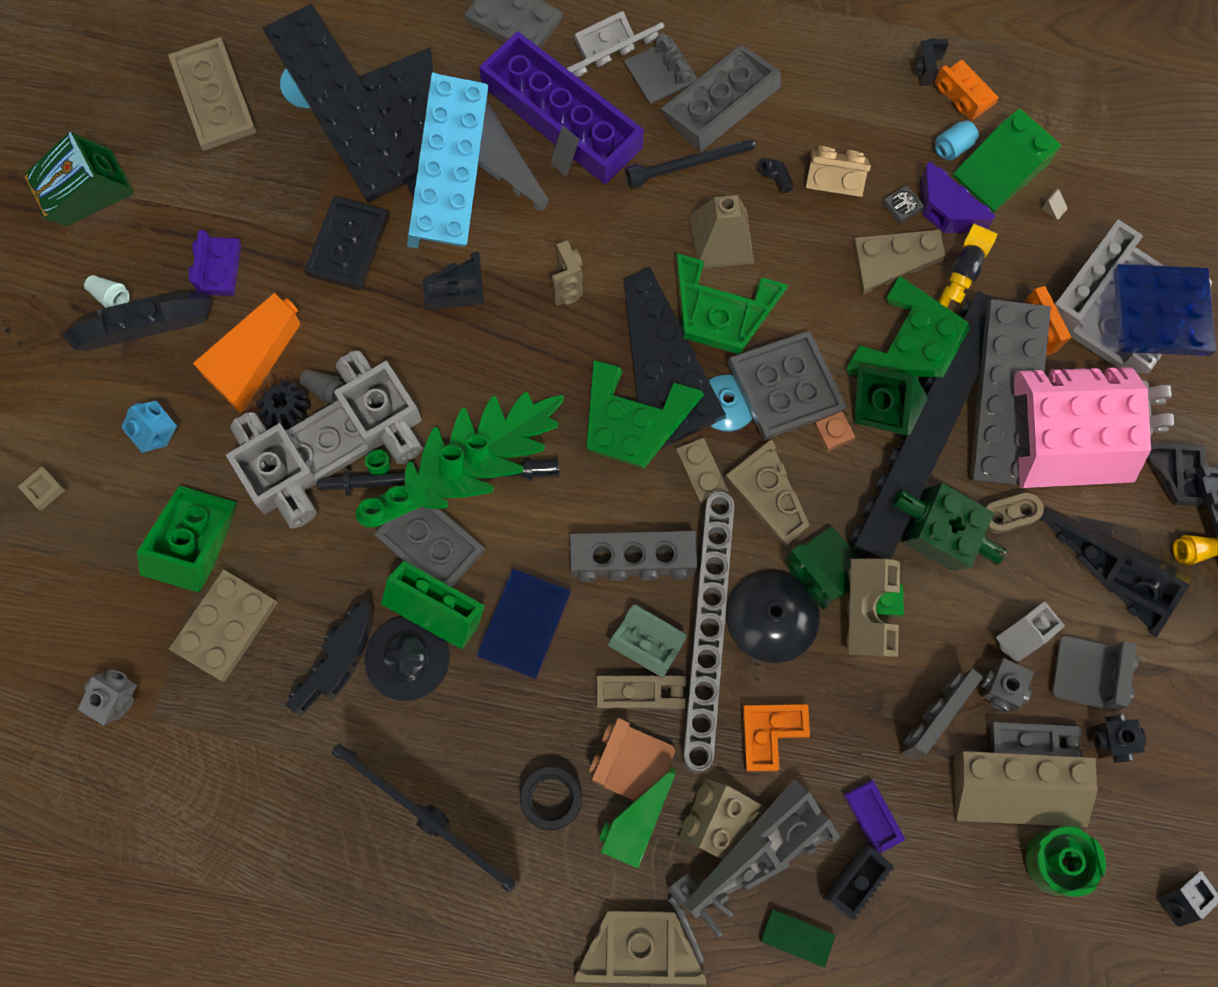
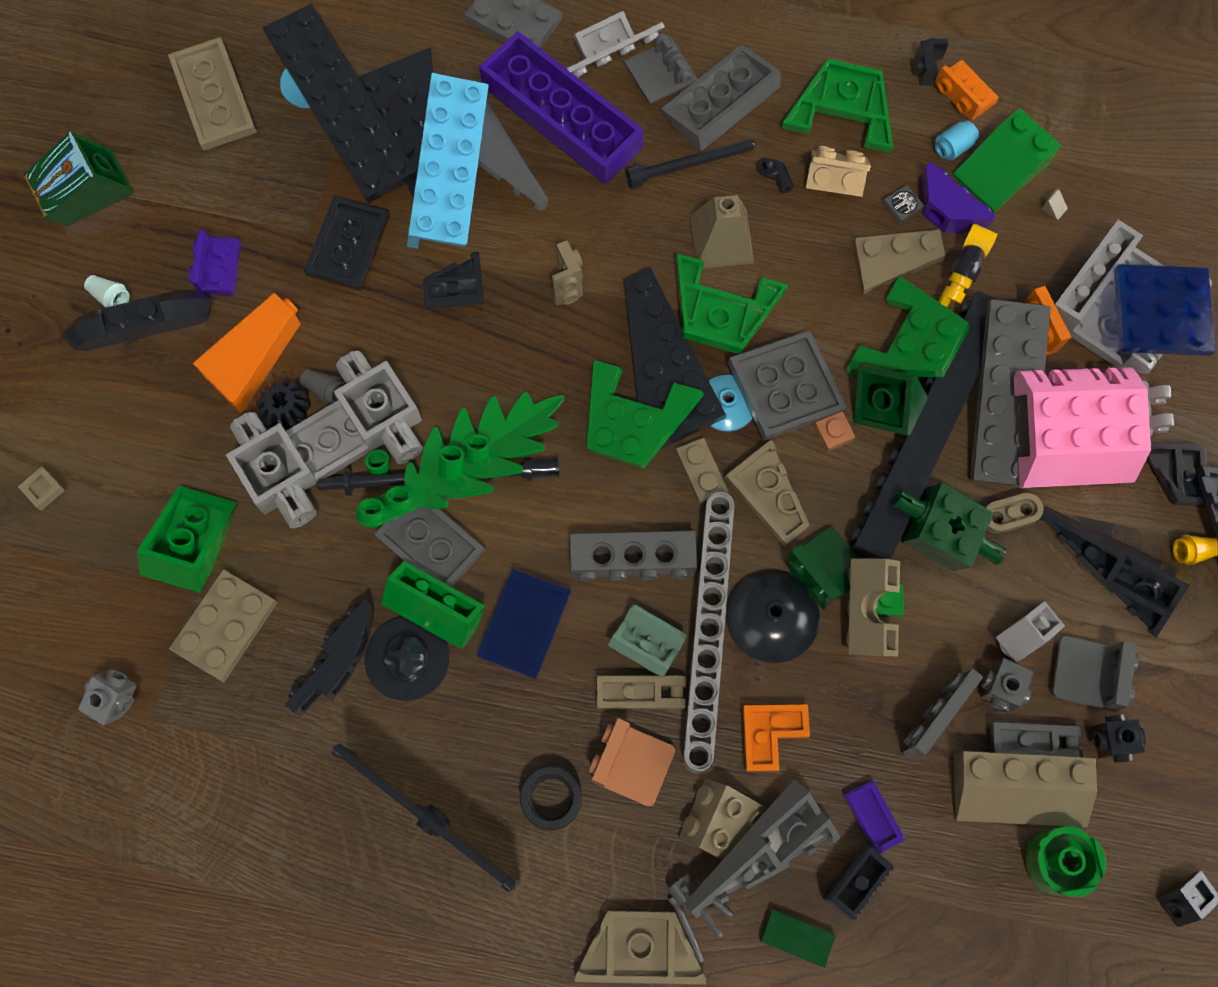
dark azure brick [121,401,177,453] -> none
dark grey sticker [551,126,579,177] -> none
green slope [599,767,677,868] -> none
none -> green wing [782,58,893,154]

